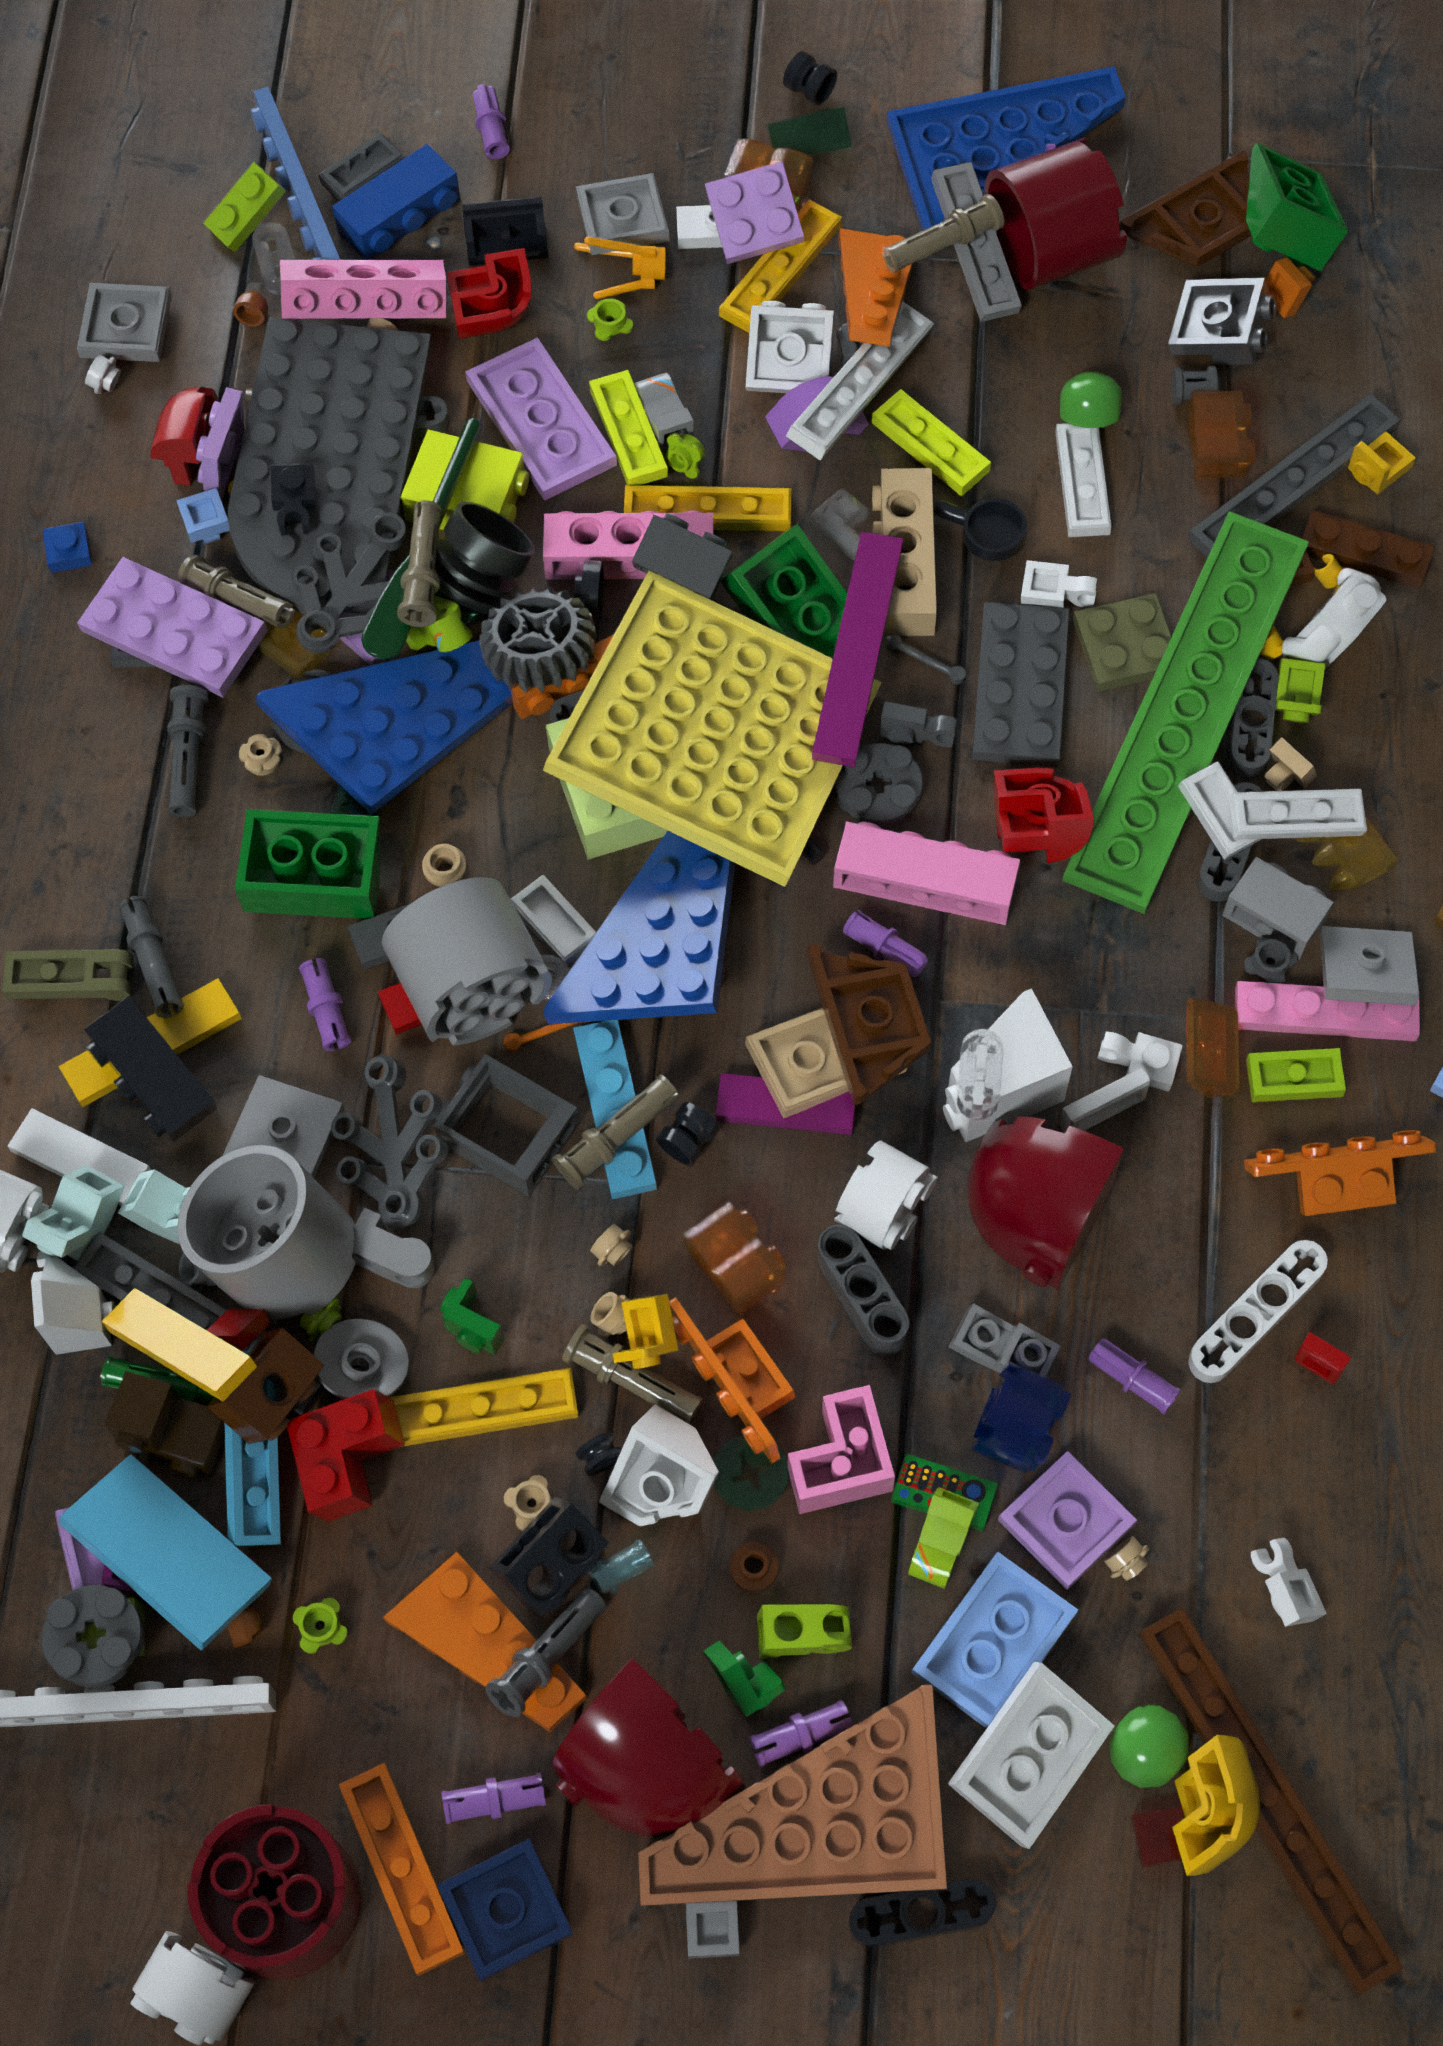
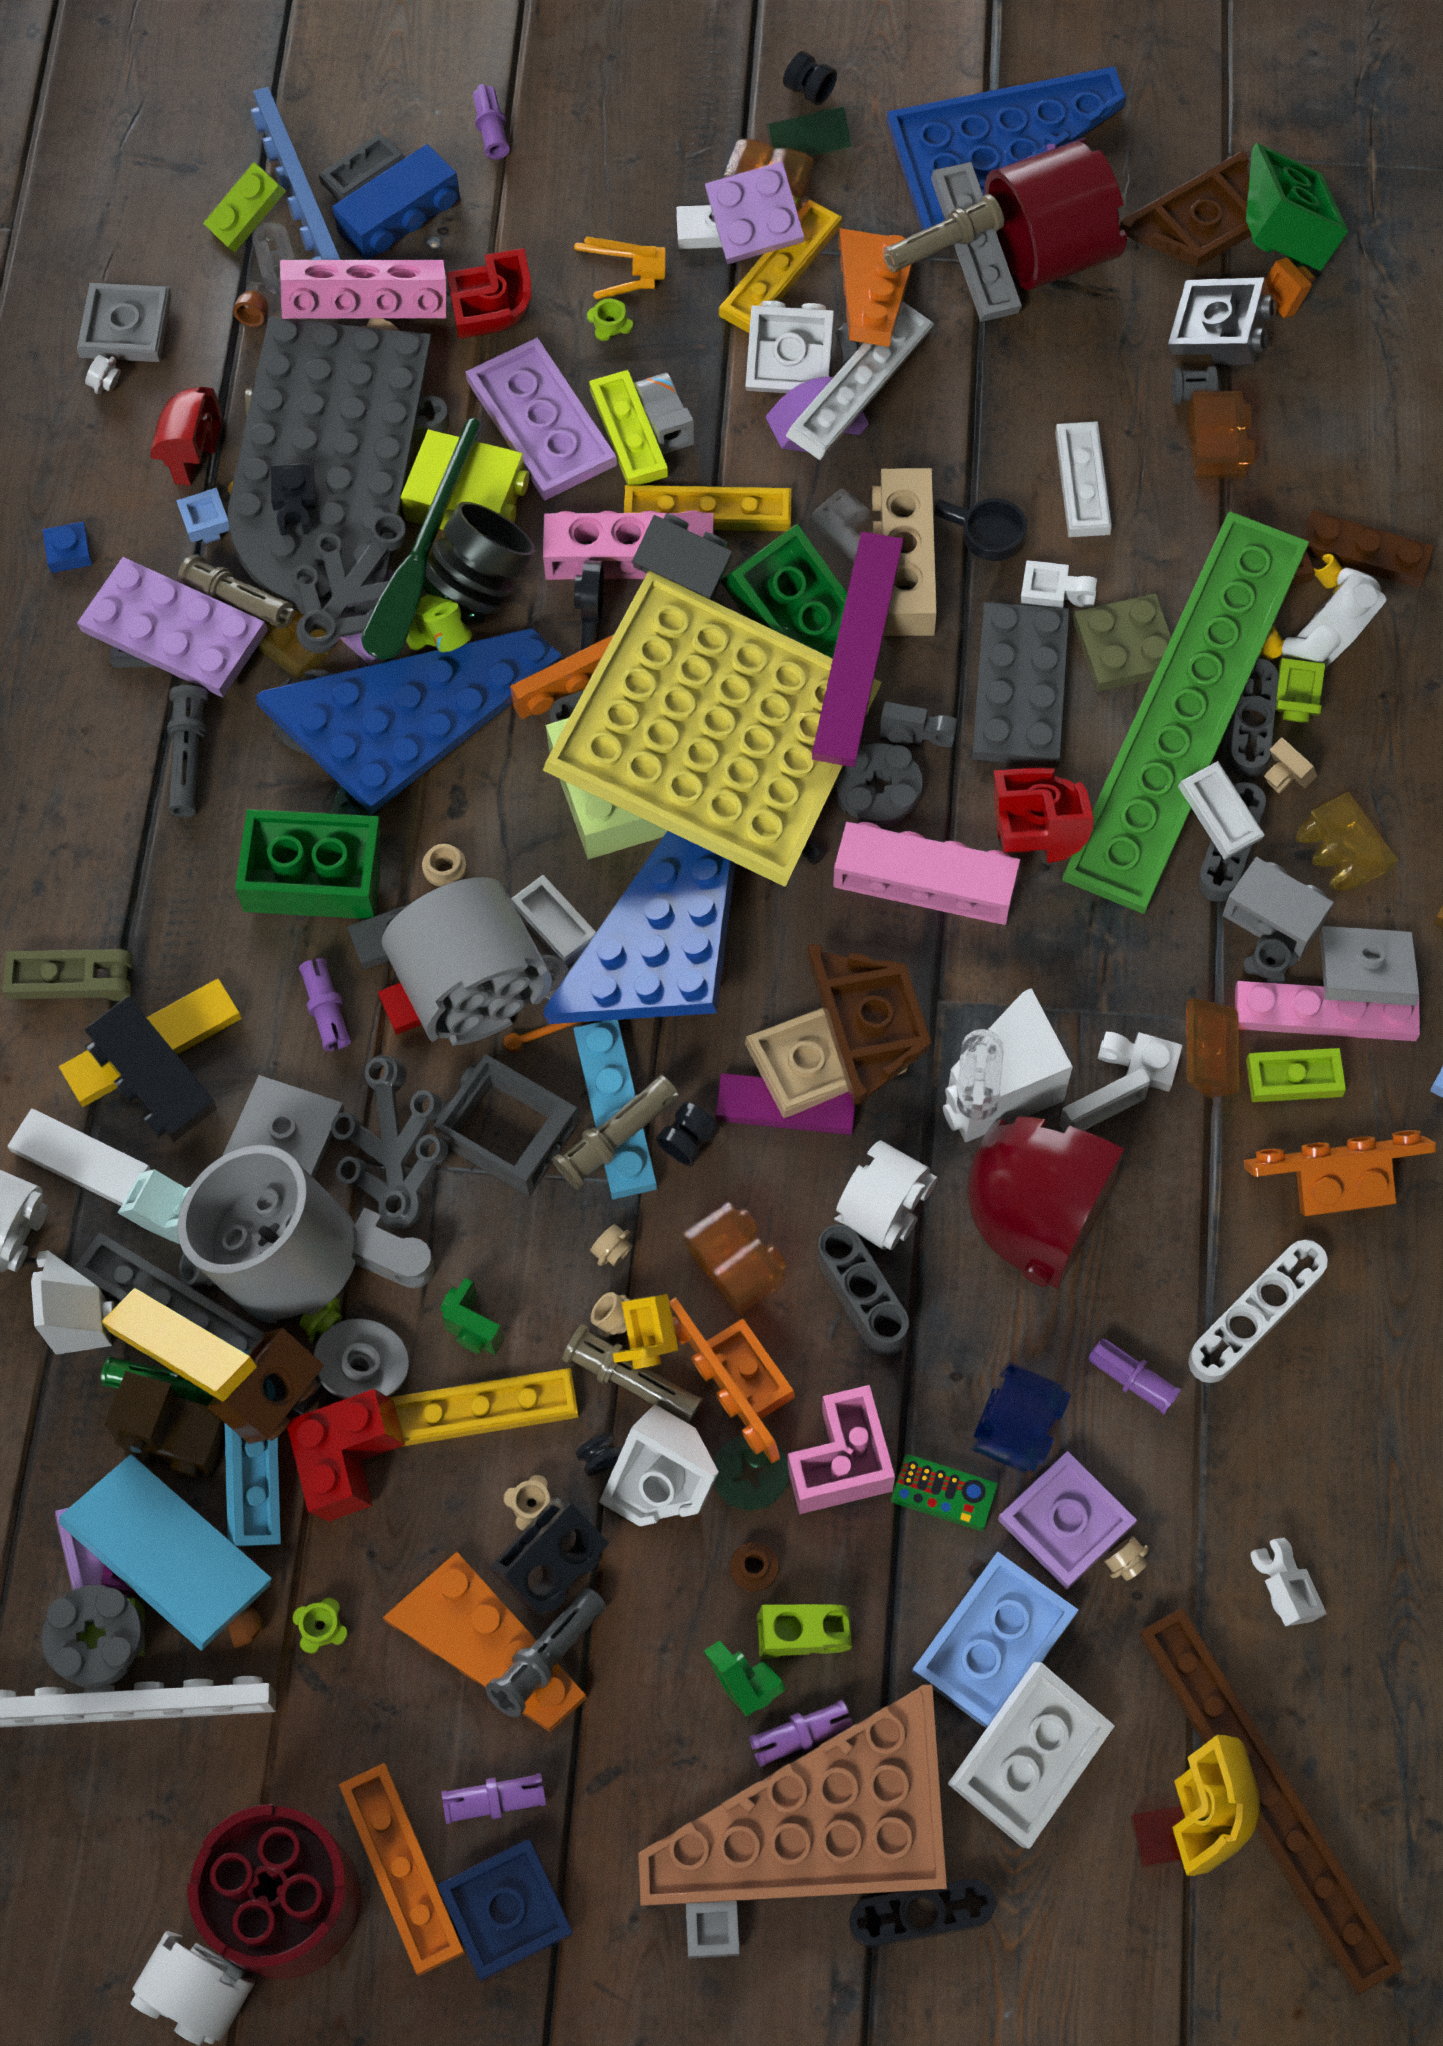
light aqua brick [22,1165,124,1261] -> none
dark grey pin [119,896,184,1018] -> none
lavender plate [196,387,245,501] -> none
red tile [207,1309,270,1351] -> none
tan plate [239,734,282,776] -> none
dark tan pin [397,500,442,627] -> none
black hinge [462,197,548,266] -> none
dark grey gear [479,586,597,694] -> none
dark red brick [552,1658,746,1837] -> none
light grey plate [576,173,670,256] -> none
clear light blue pin [589,1539,654,1595] -> none
lime plate [664,433,705,479] -> none
medium lavender axle [843,910,928,977] -> none
neon yellow plate [872,389,991,497] -> none
dark grey hinge [885,634,966,685] -> none
lime leg [908,1487,979,1589] -> none
light grey slope [948,1303,1060,1388] -> none
bright green hair [1060,372,1122,428] -> none
bright green hair [1109,1704,1189,1788] -> none
dark grey plate [1188,394,1400,558] -> none
white tile [1229,789,1367,840] -> none
red tile [1294,1332,1351,1384] -> none
yellow bracket [1348,432,1416,495] -> none

